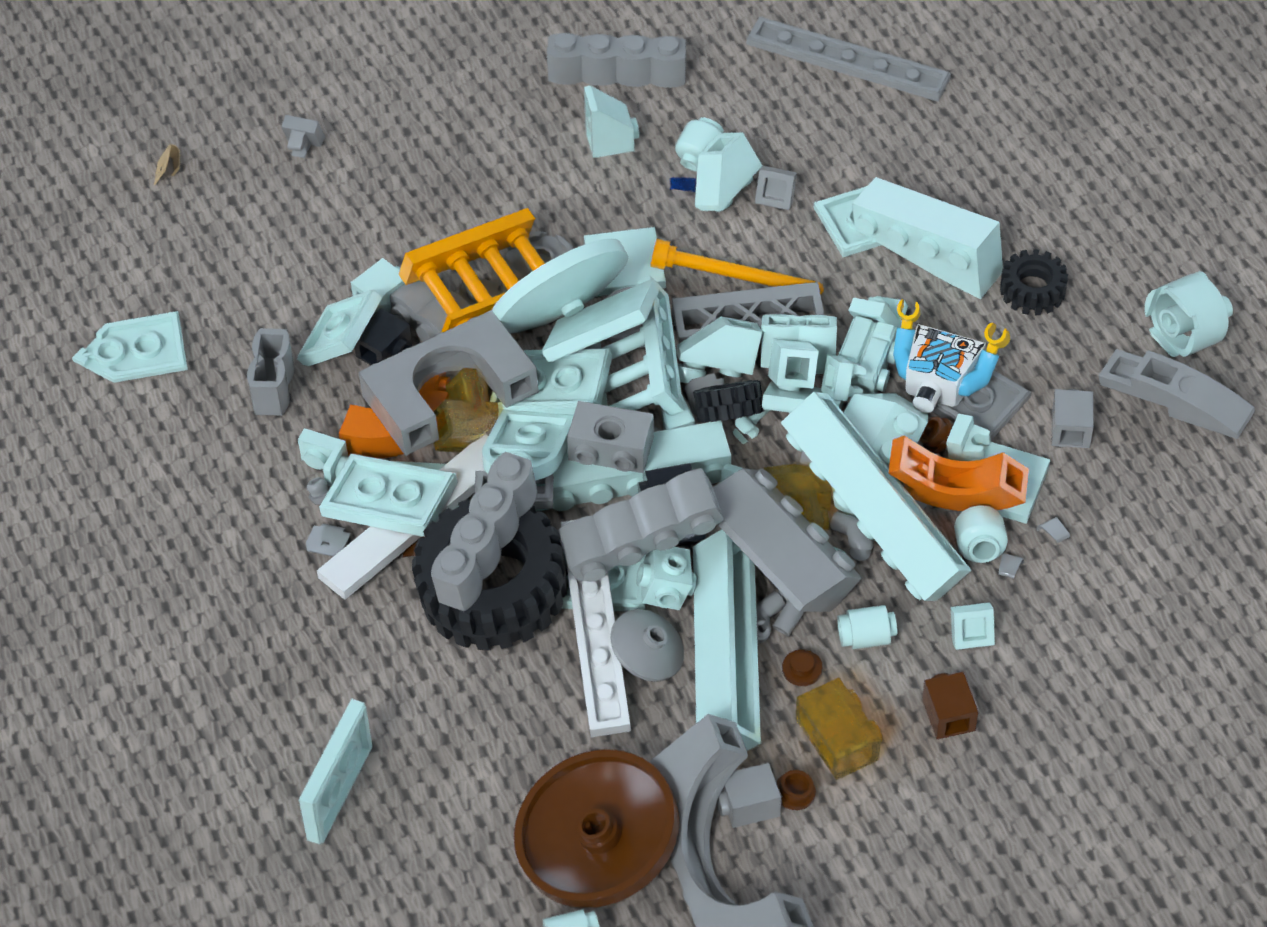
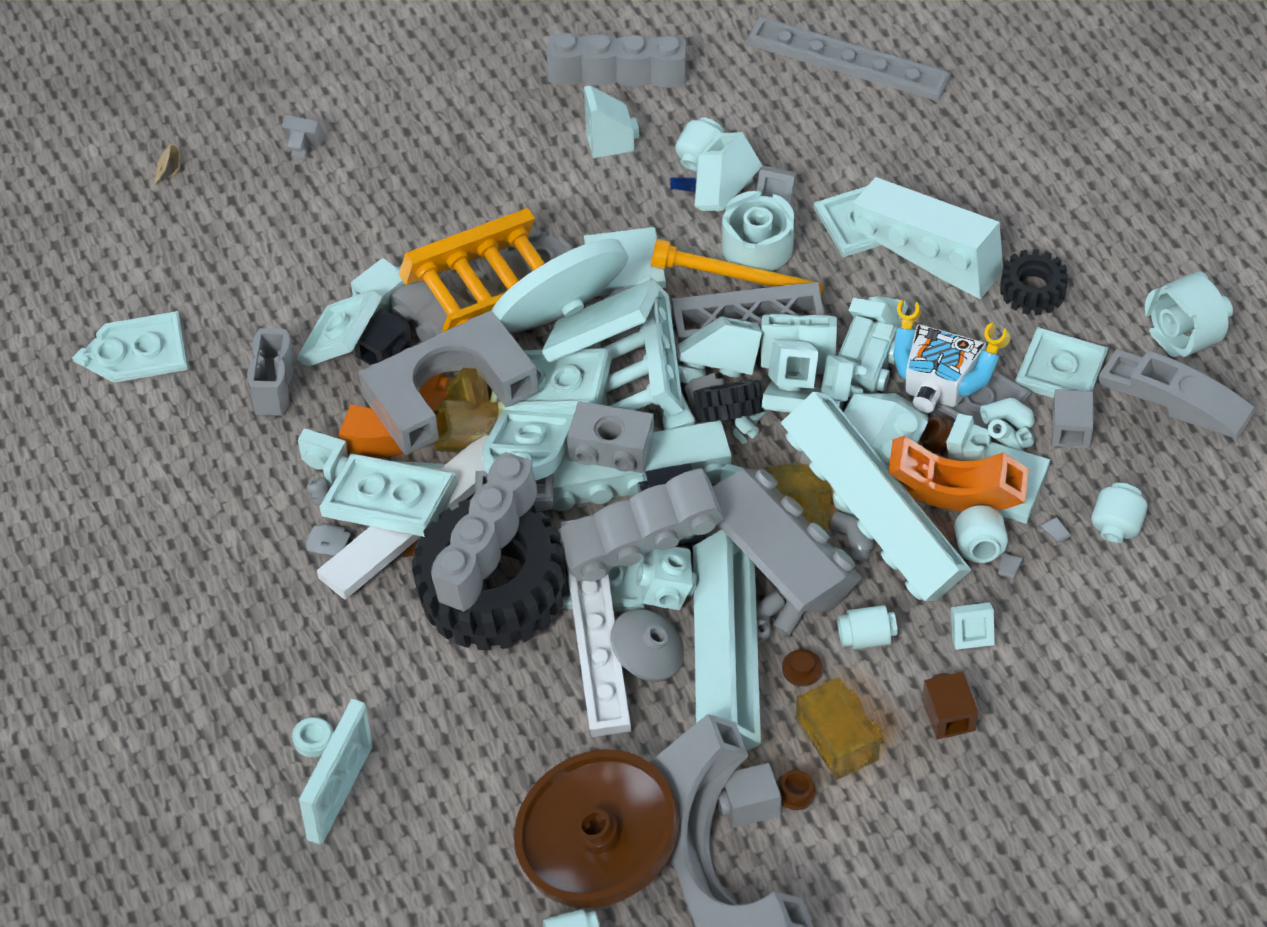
none -> light aqua tile [292,717,333,757]
none -> light aqua brick [721,191,794,272]
none -> light aqua arm [980,398,1035,431]
none -> light aqua arm [988,419,1034,451]
none -> light aqua tile [1015,327,1109,398]
none -> light aqua head [1091,483,1148,543]

